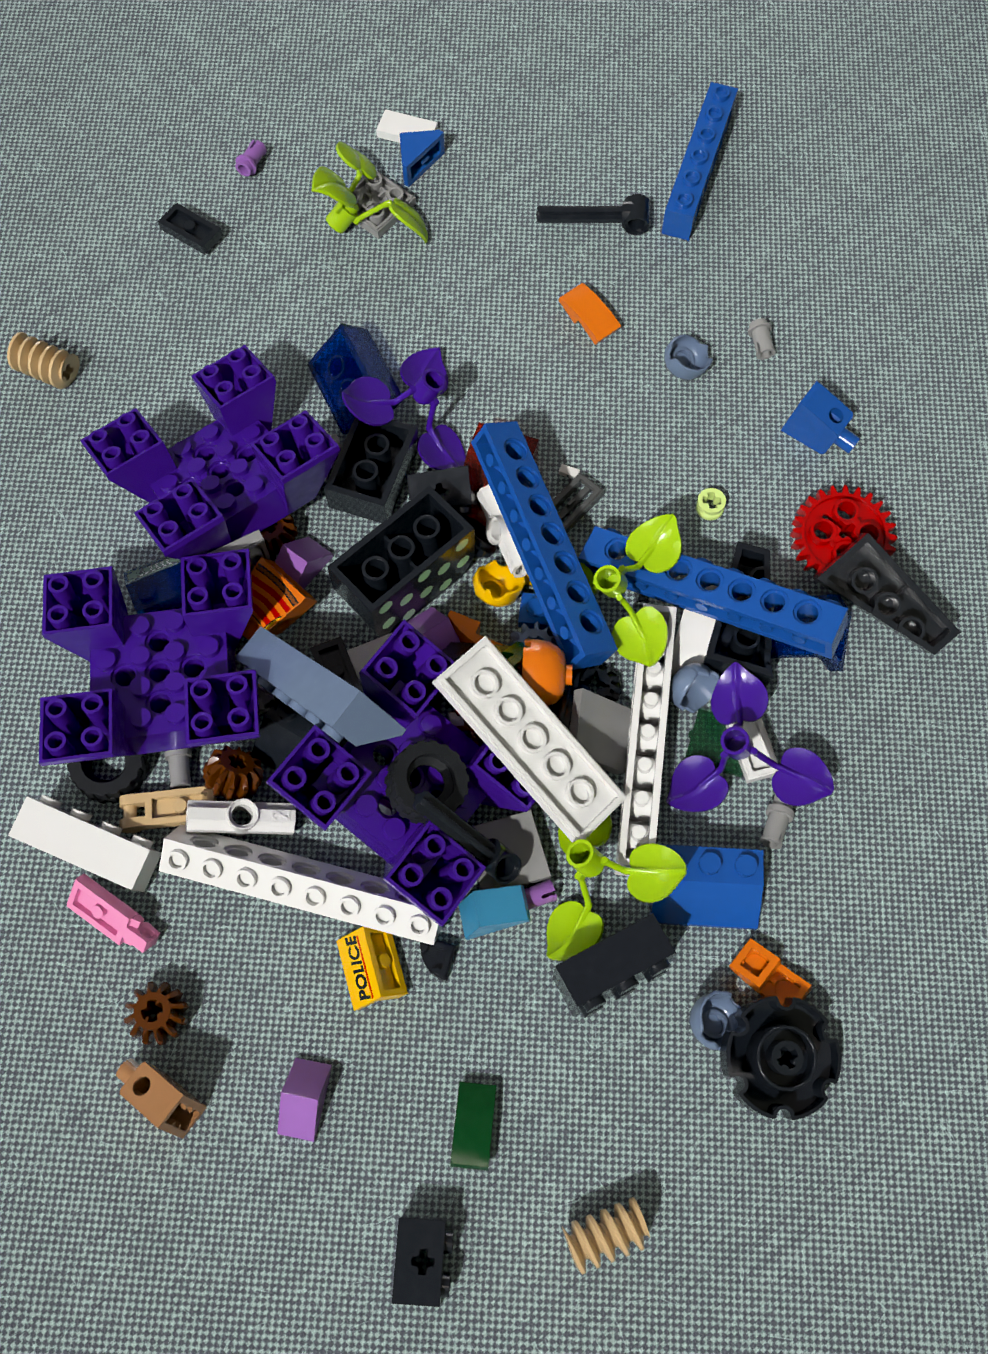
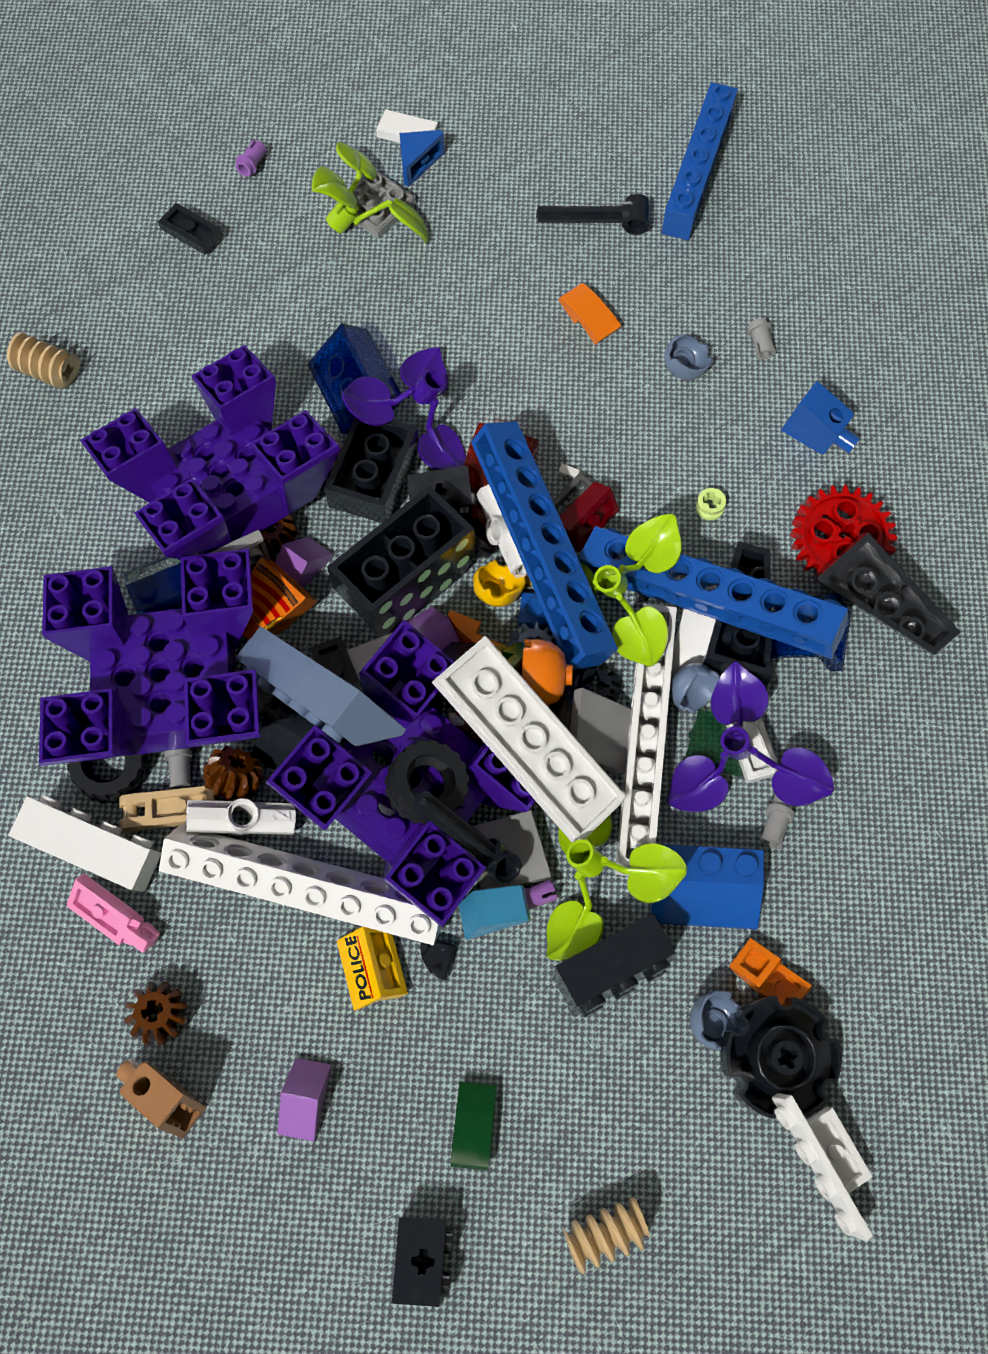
none -> dark red slope [560,482,619,552]
none -> white bracket [772,1093,873,1241]

